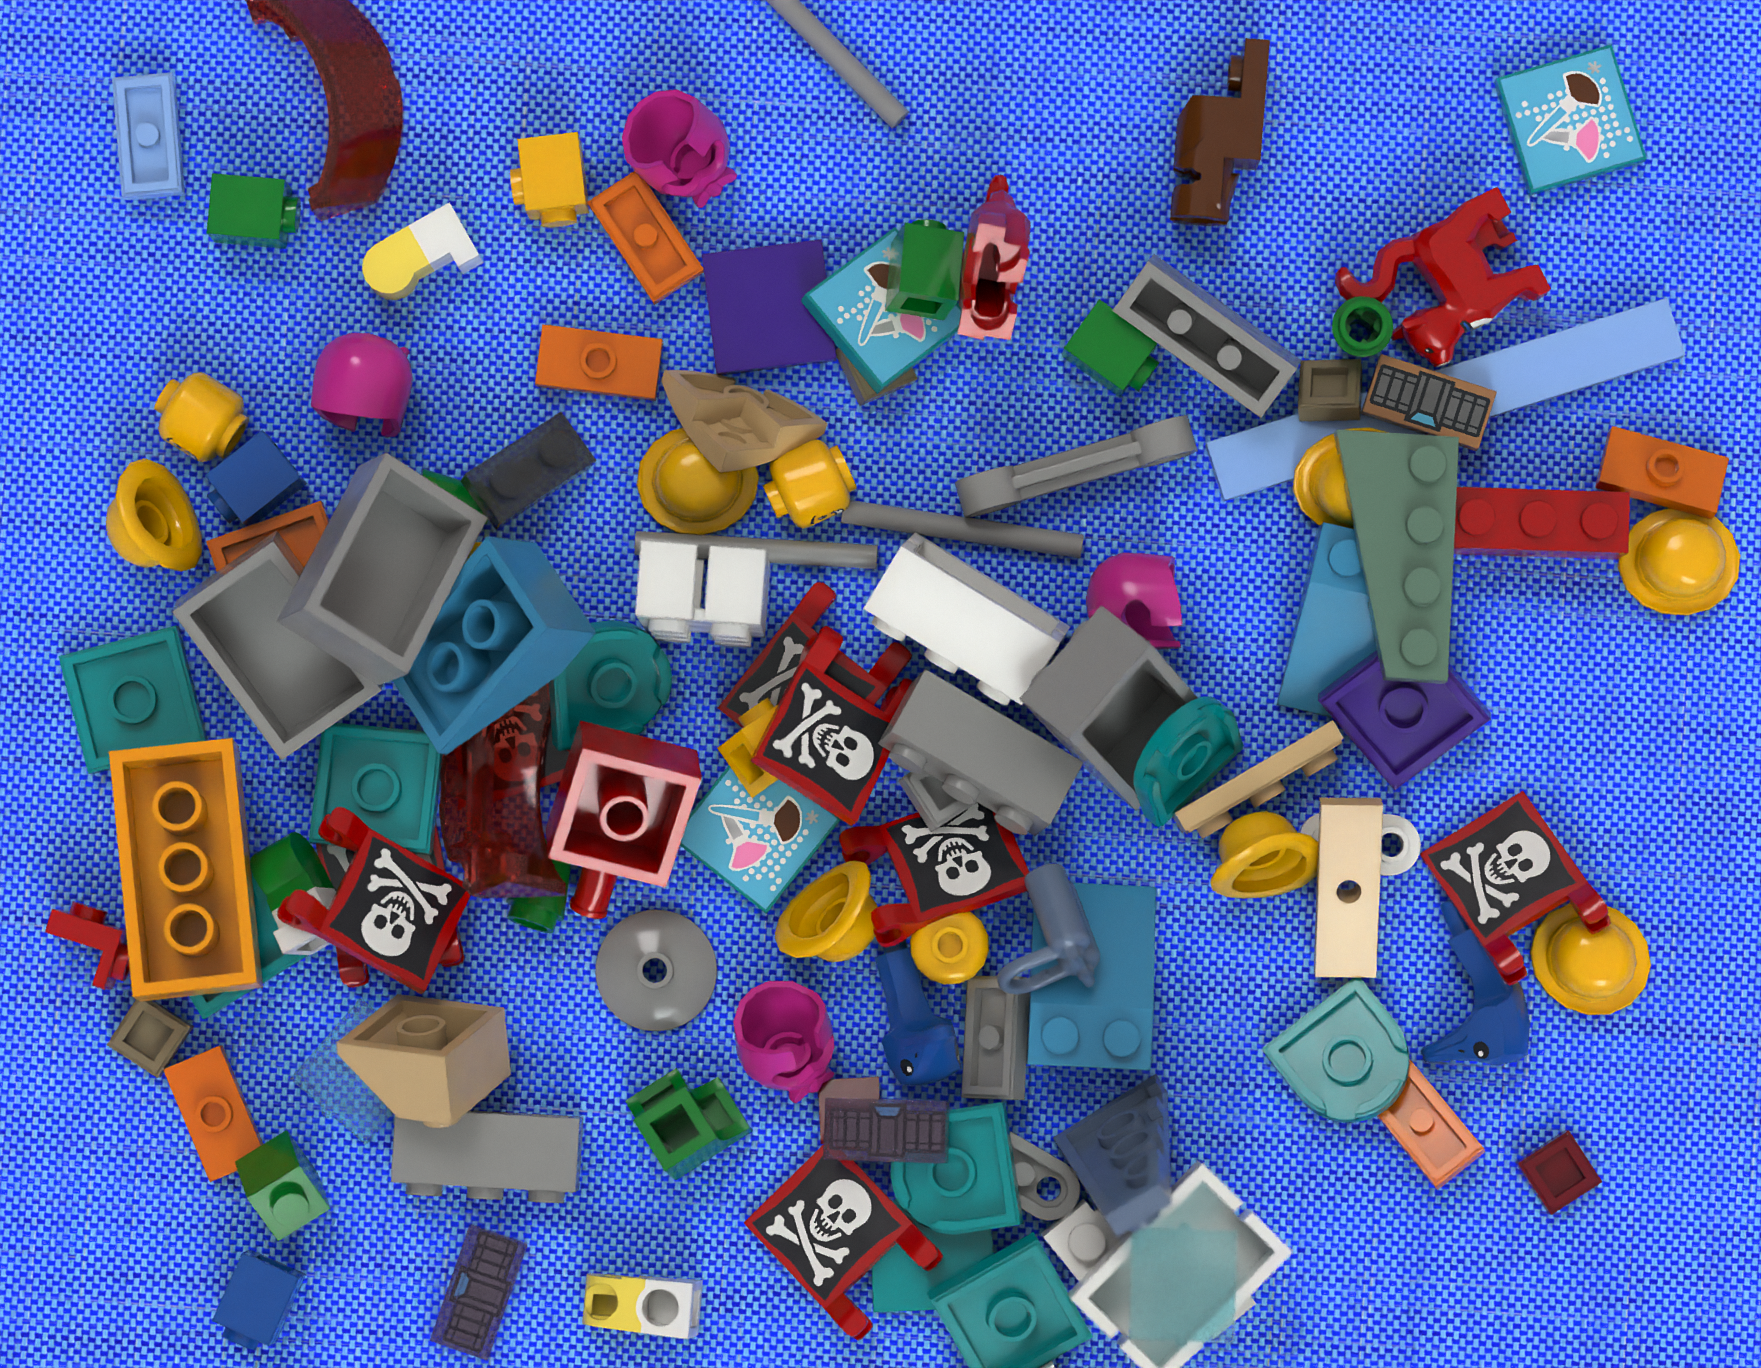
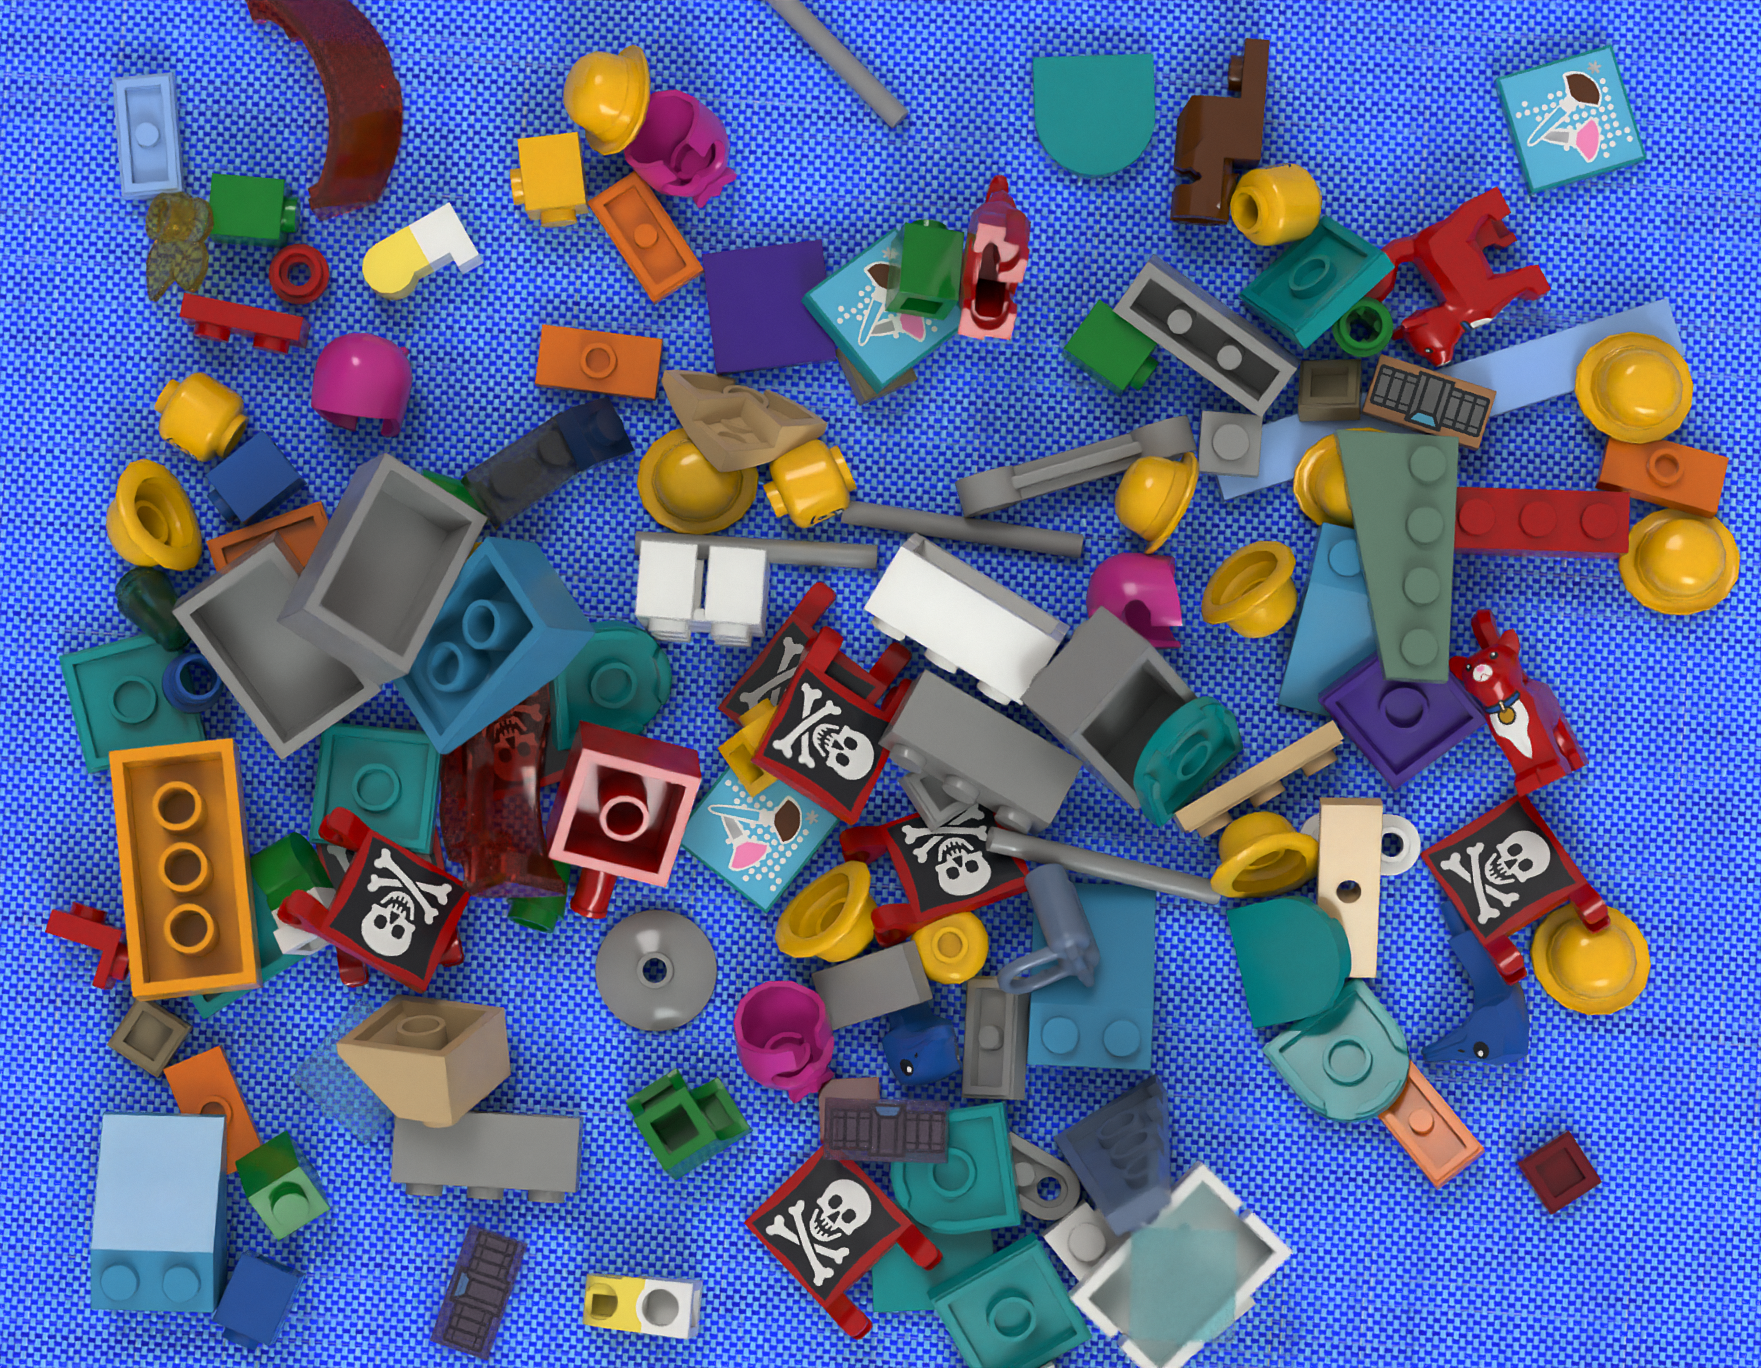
none -> slope [90,1111,227,1313]
none -> clear green cone [115,566,192,652]
none -> clear yellow plate [145,191,214,302]
none -> blue piece [161,652,224,714]
none -> red plate [179,293,311,355]
none -> red plate [269,244,330,305]
none -> dark blue plate [555,396,635,472]
none -> yellow hat [563,44,651,156]
none -> light grey tile [811,940,933,1031]
none -> light grey bar [985,827,1221,905]
none -> teal tile [1032,53,1155,178]
none -> yellow hat [1114,452,1199,554]
none -> light grey plate [1197,411,1263,478]
none -> yellow hat [1201,541,1298,639]
none -> teal tile [1226,896,1352,1029]
none -> yellow head [1230,163,1322,246]
none -> teal tile [1238,215,1395,349]
none -> red animal [1449,609,1589,797]
none -> yellow hat [1574,332,1694,444]

